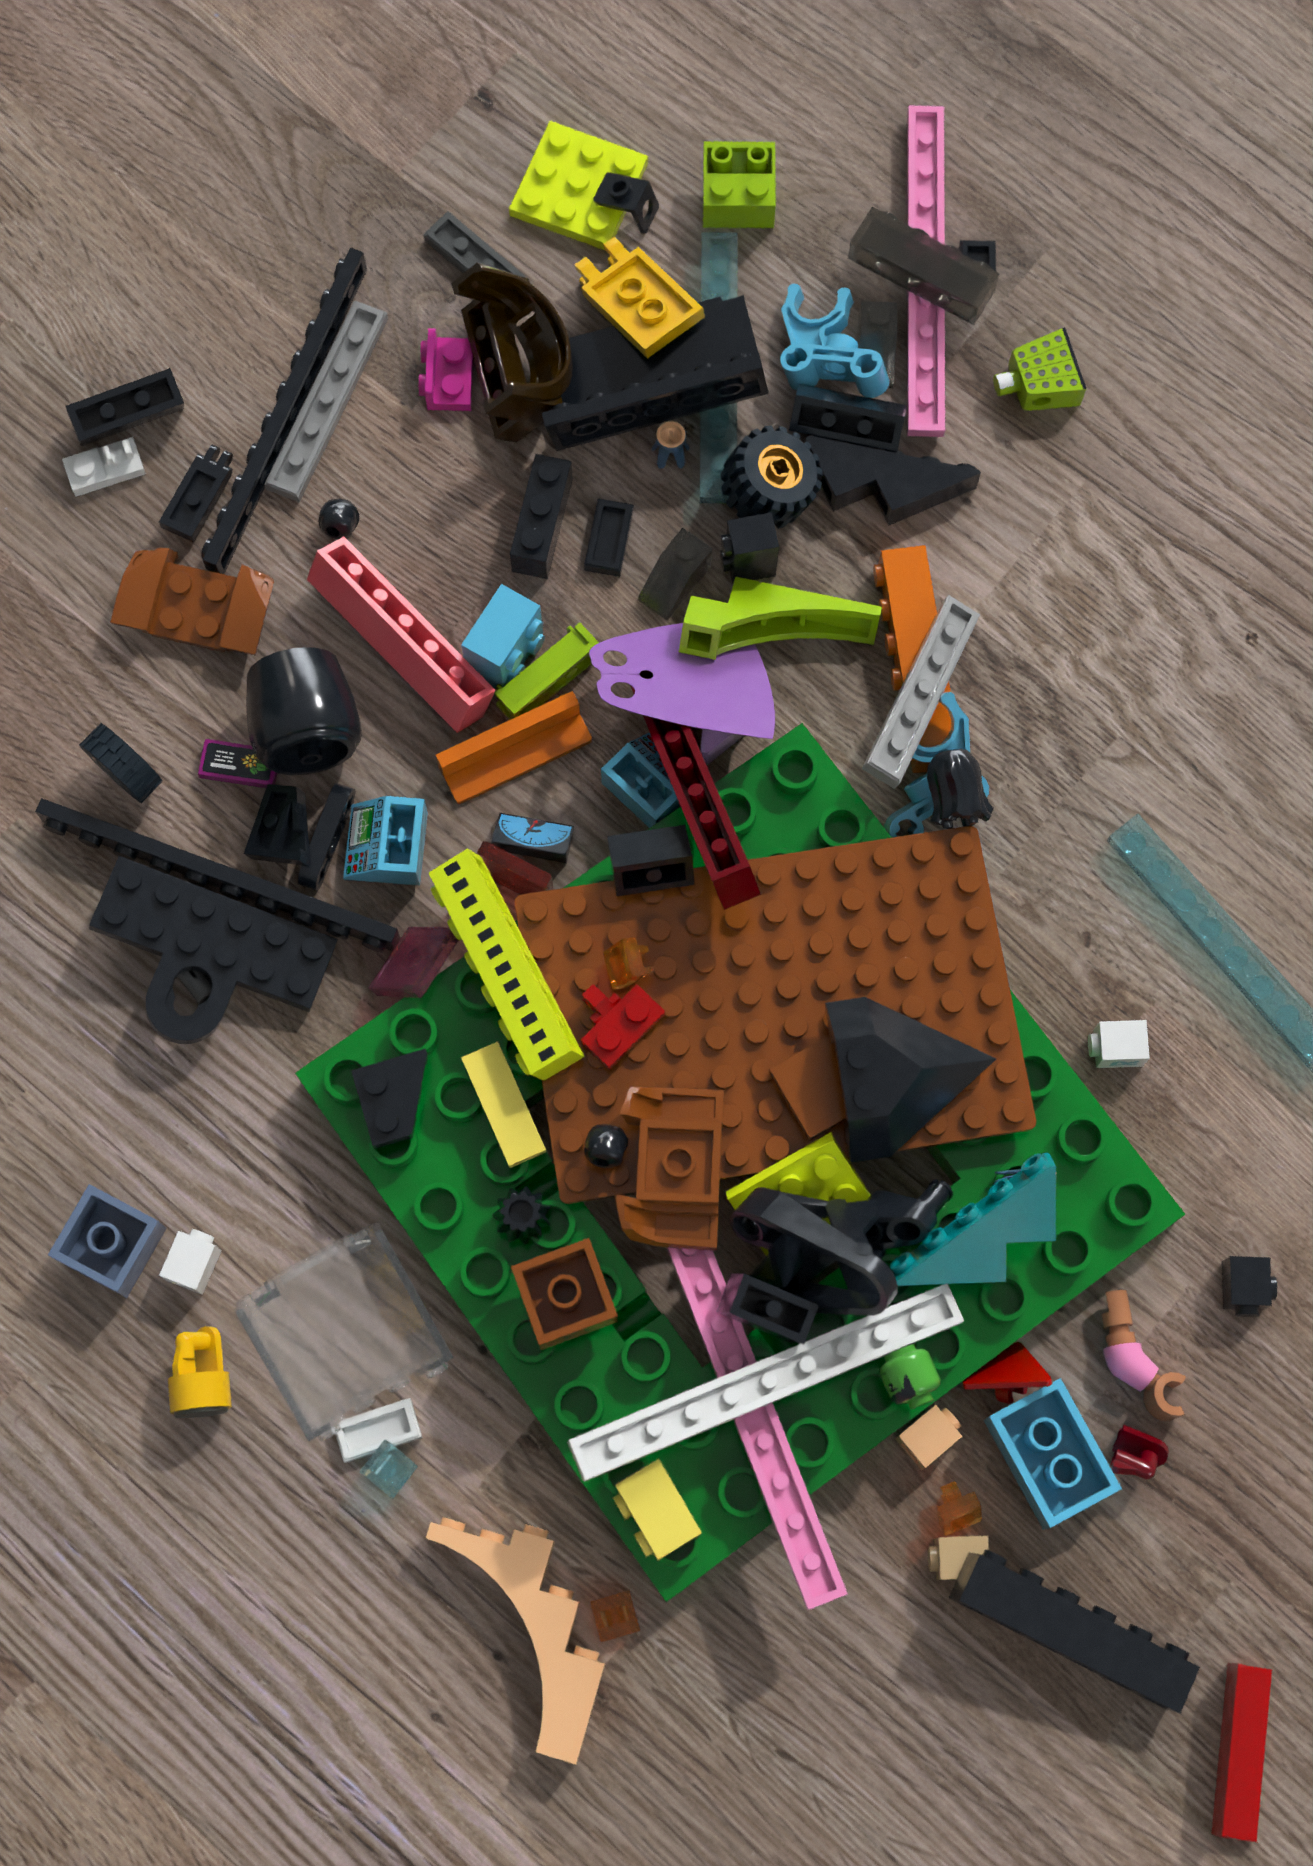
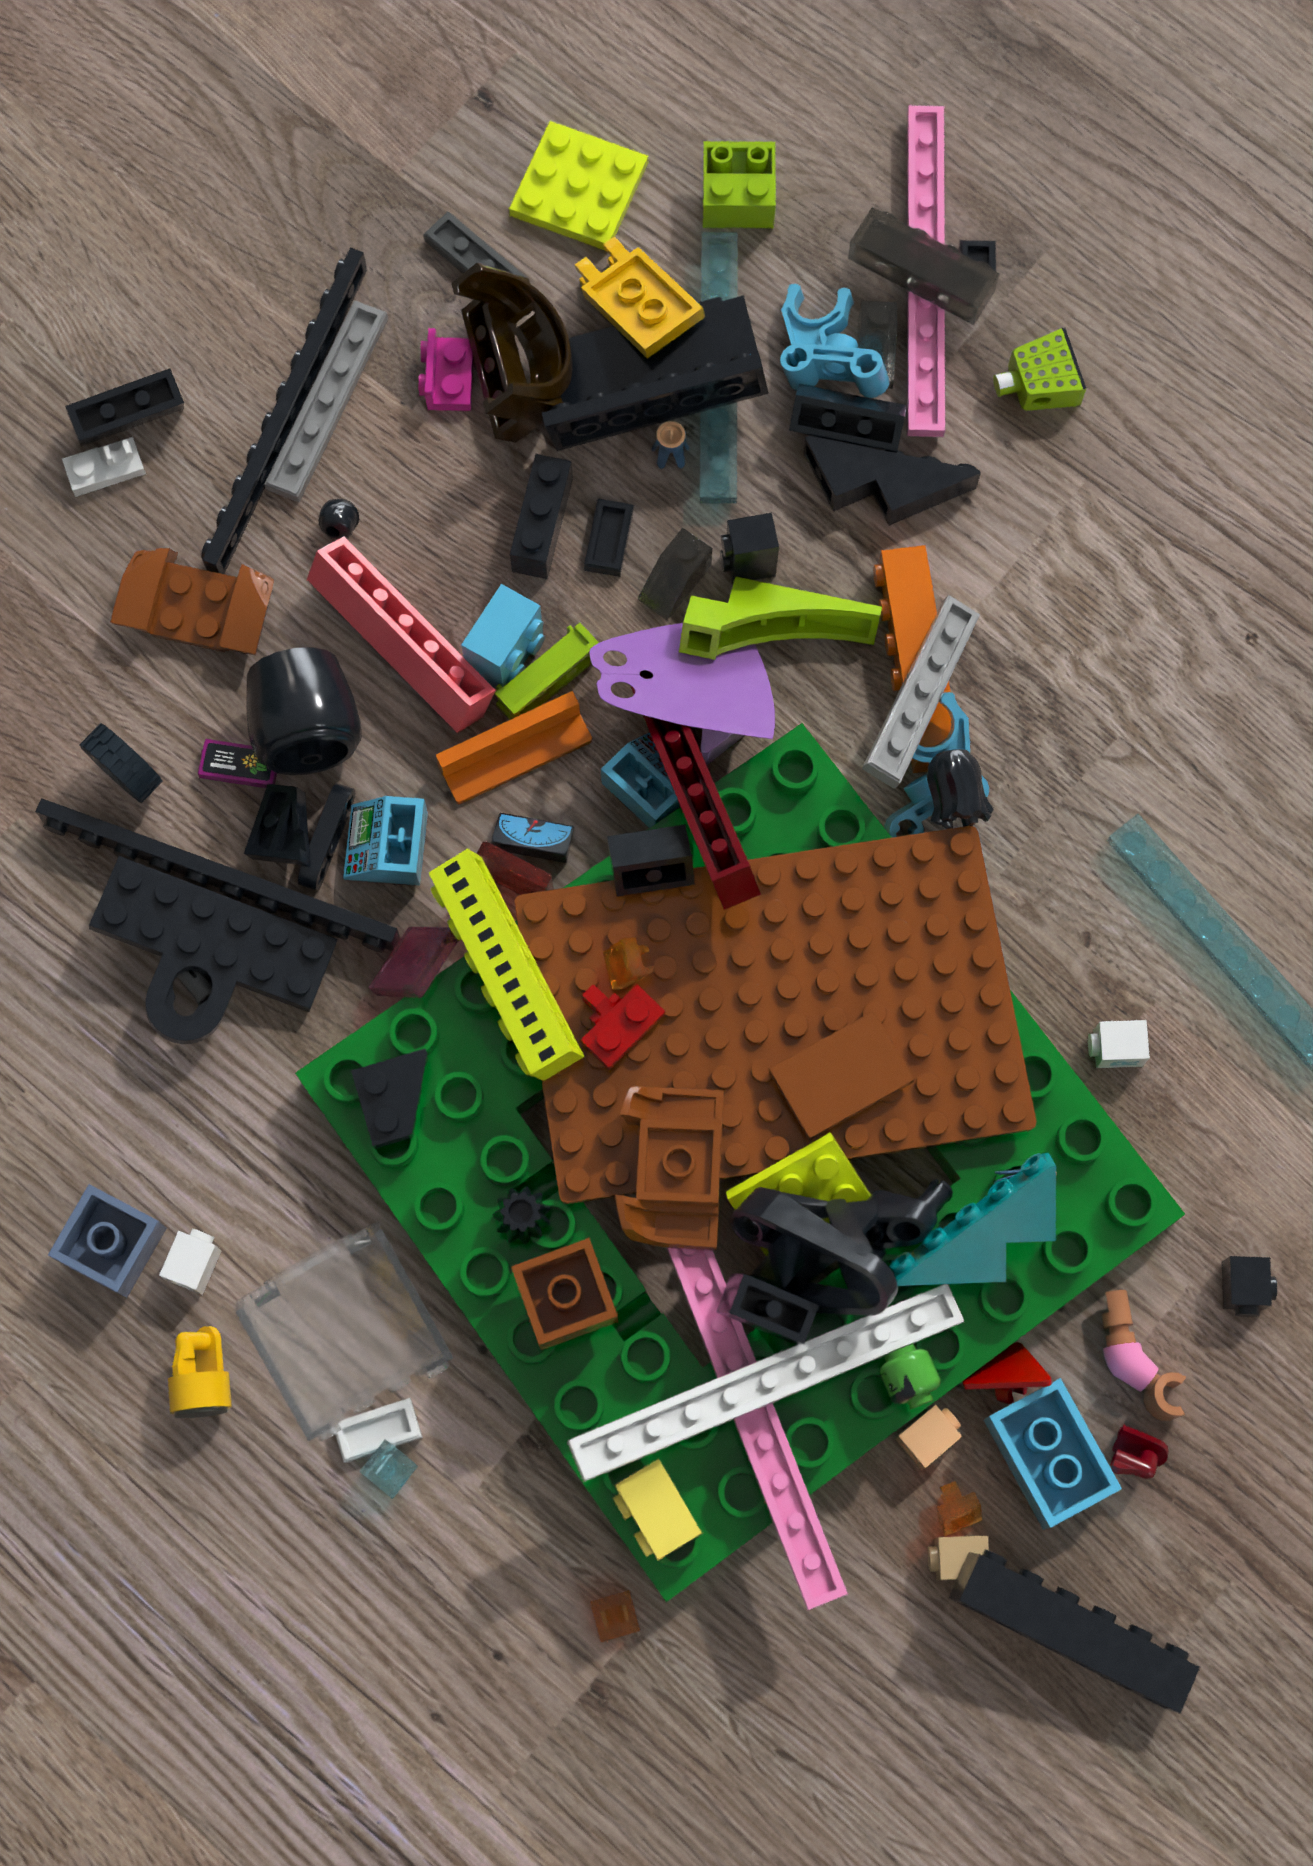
black hinge [159,444,233,543] -> none
light nougat arch [426,1517,605,1764] -> none
light yellow tile [461,1042,546,1168] -> none
black piece [584,1124,628,1168] -> none
black bracket [593,172,659,234] -> none
black wheel [720,426,823,529] -> none
black wedge [825,997,996,1163] -> none
red panel [1211,1663,1272,1842] -> none

